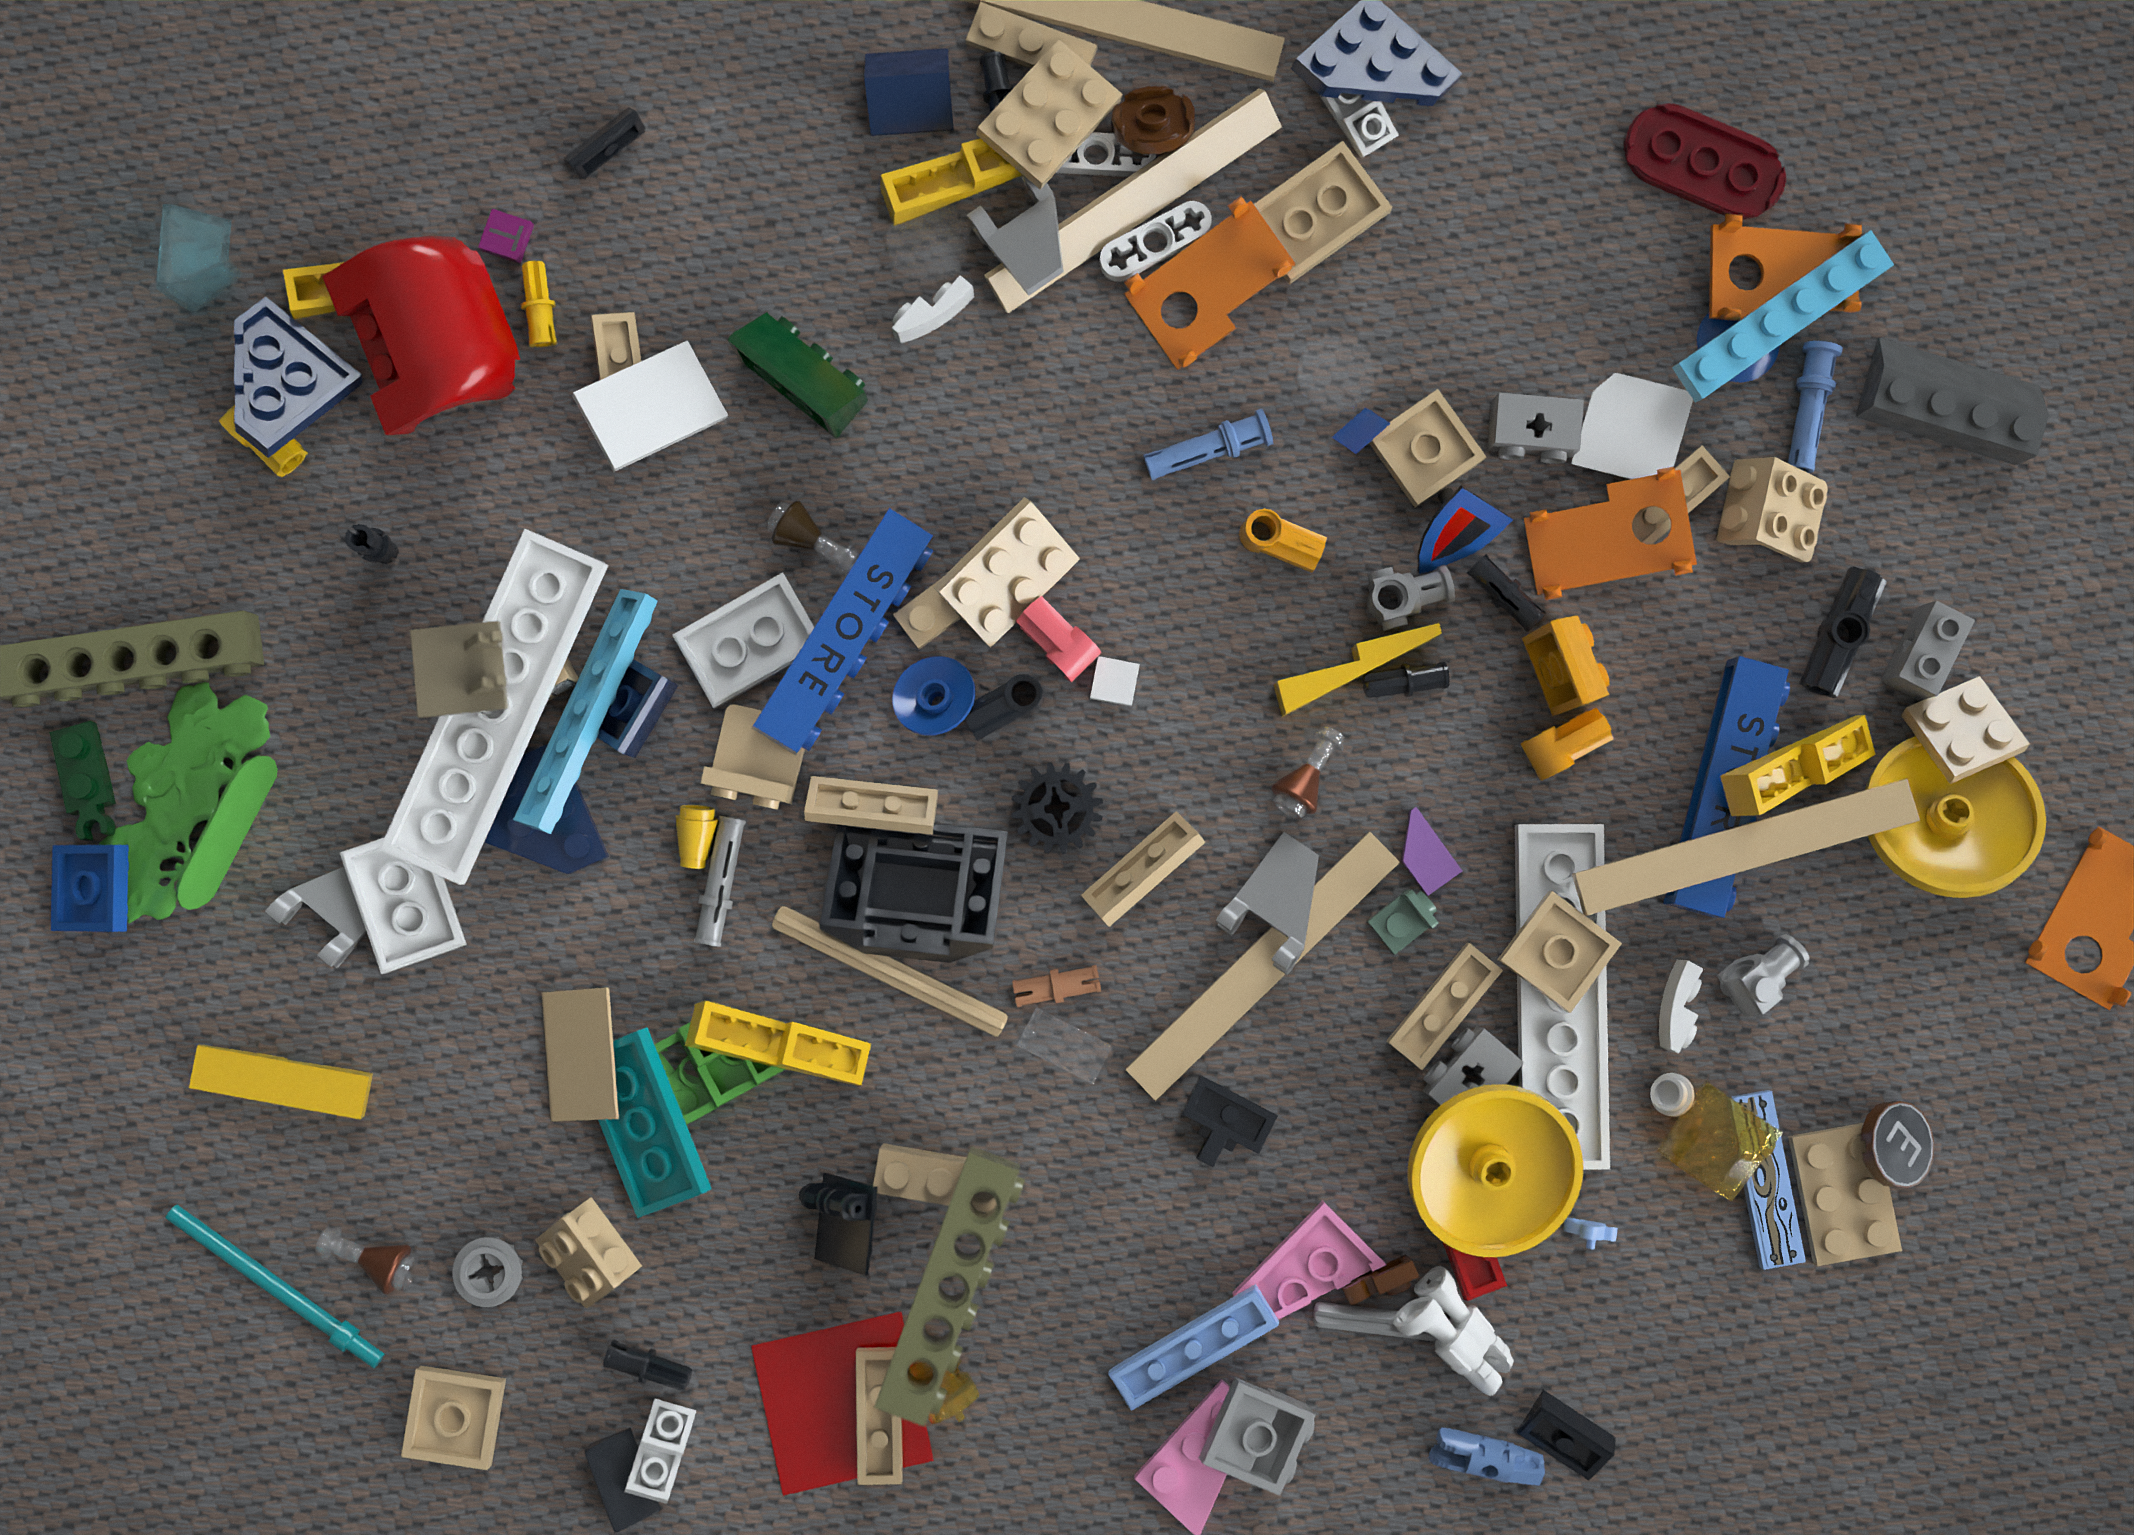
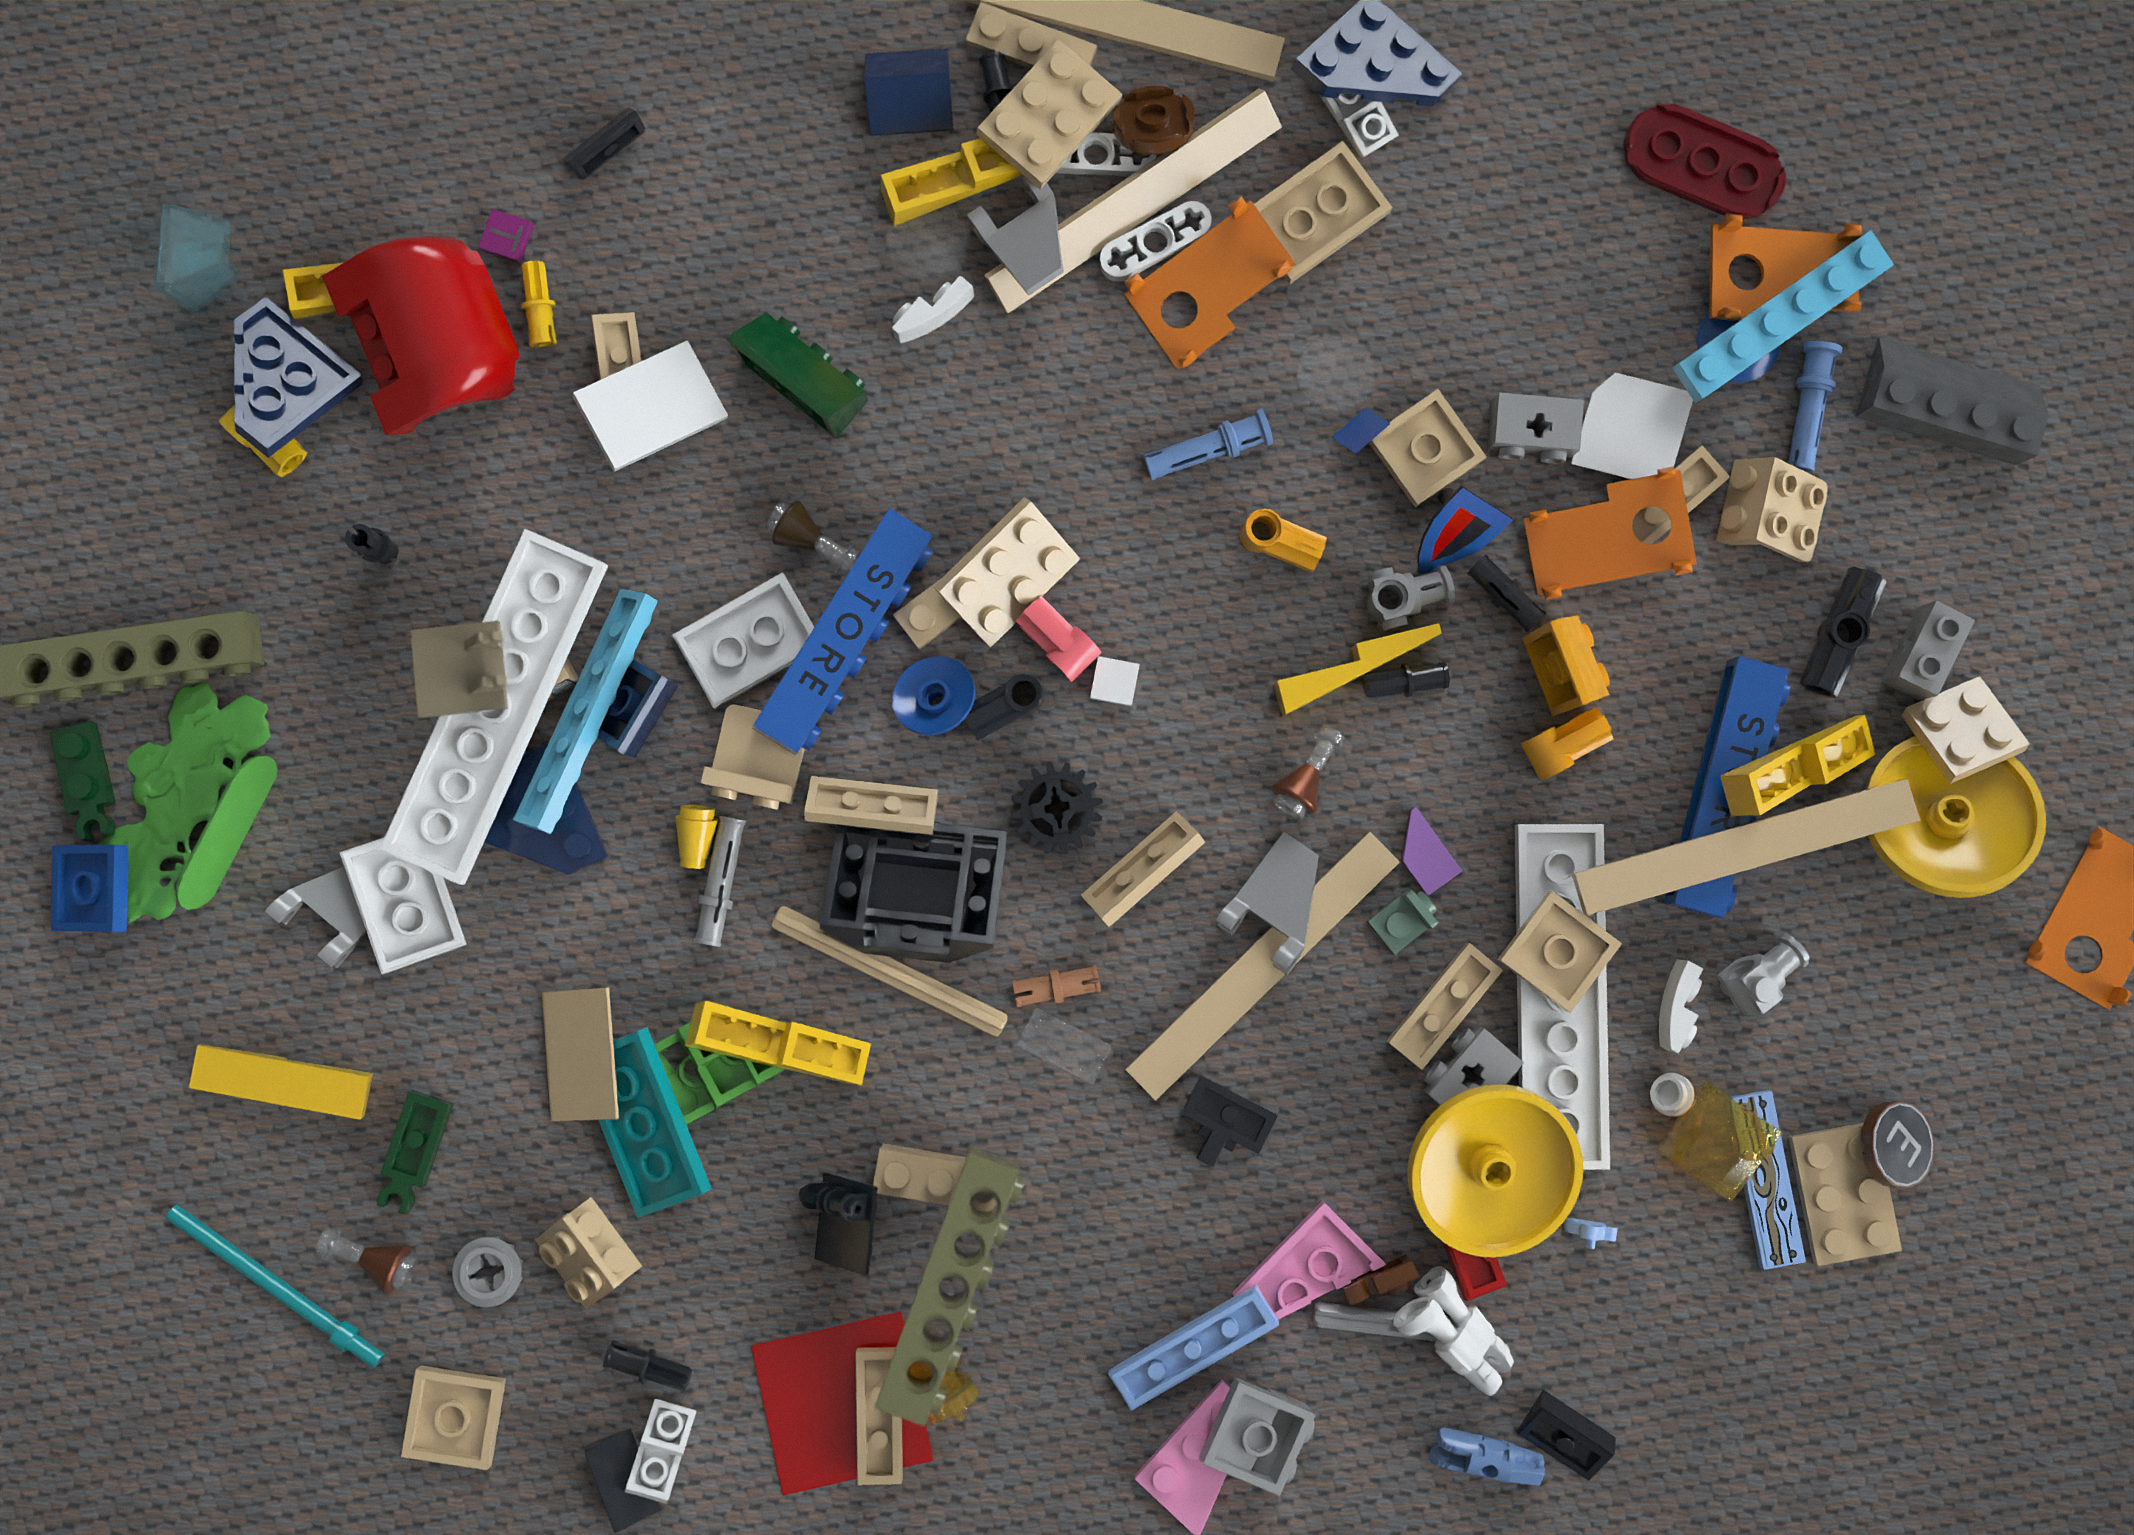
none -> dark green plate [377,1090,454,1214]

